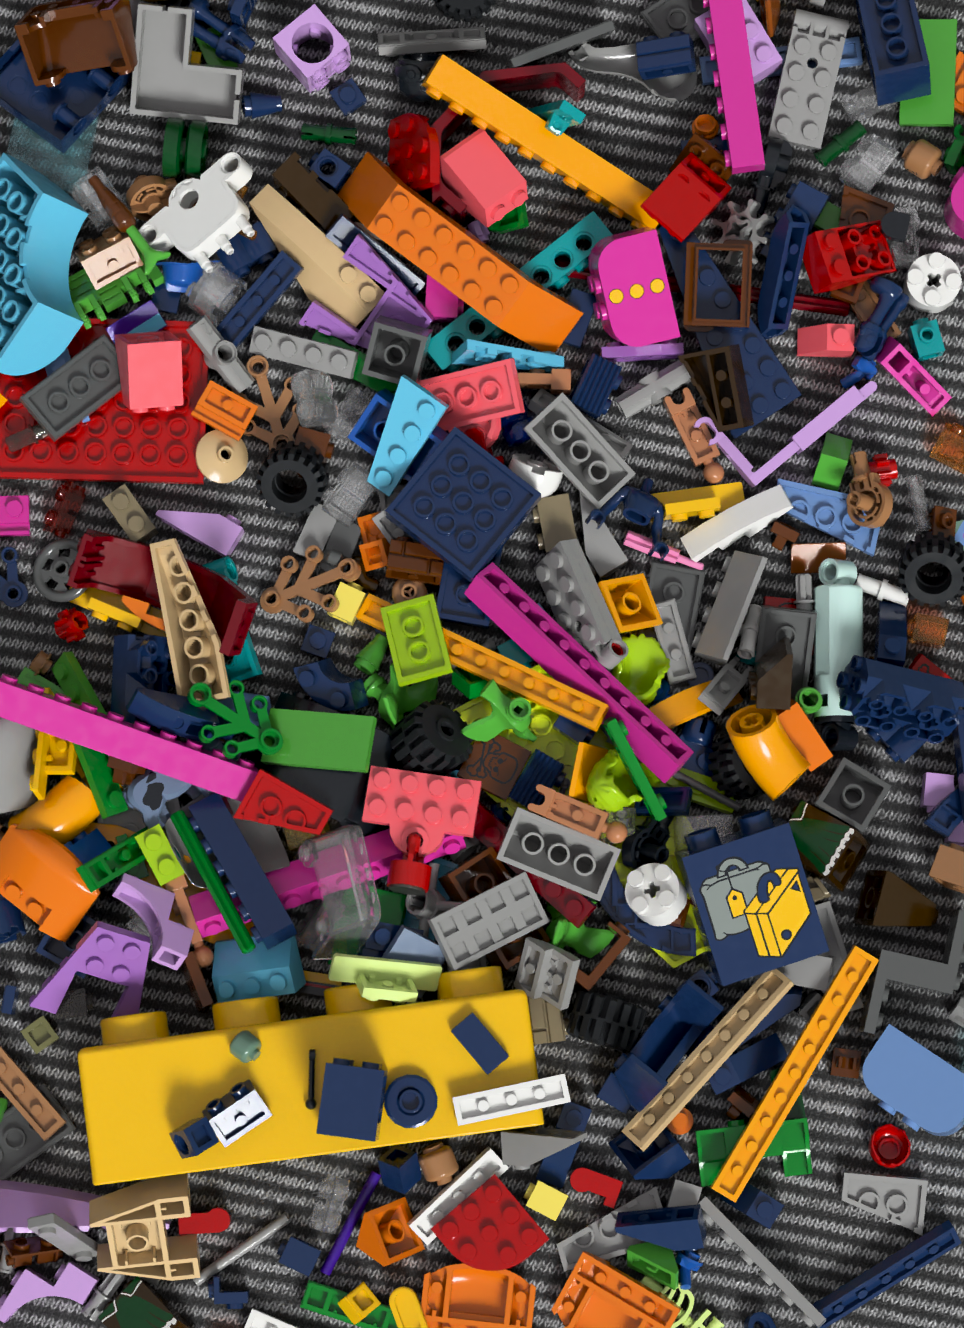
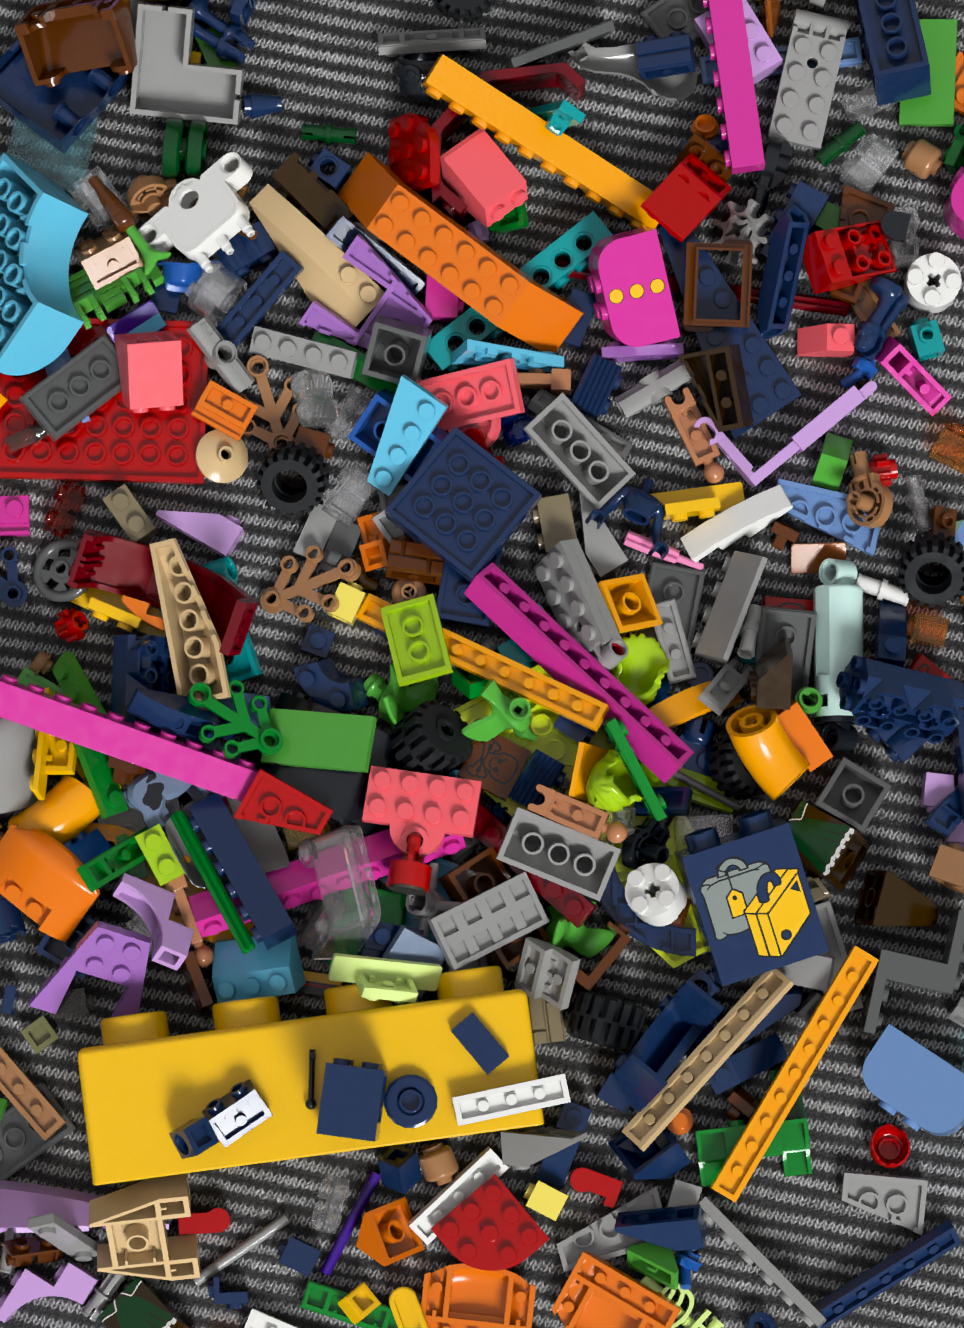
sand green piece [229,1030,262,1063] -> none
lavender brick [273,4,351,93] -> none
dark blue plate [329,78,367,117] -> none
bright green cone [354,634,389,676] -> none
white cylinder [509,454,563,498] -> none
dark blue slope [720,1183,784,1229] -> none
light grey axle [793,574,815,610] -> none
reddish brown tile [830,1047,862,1079] -> none

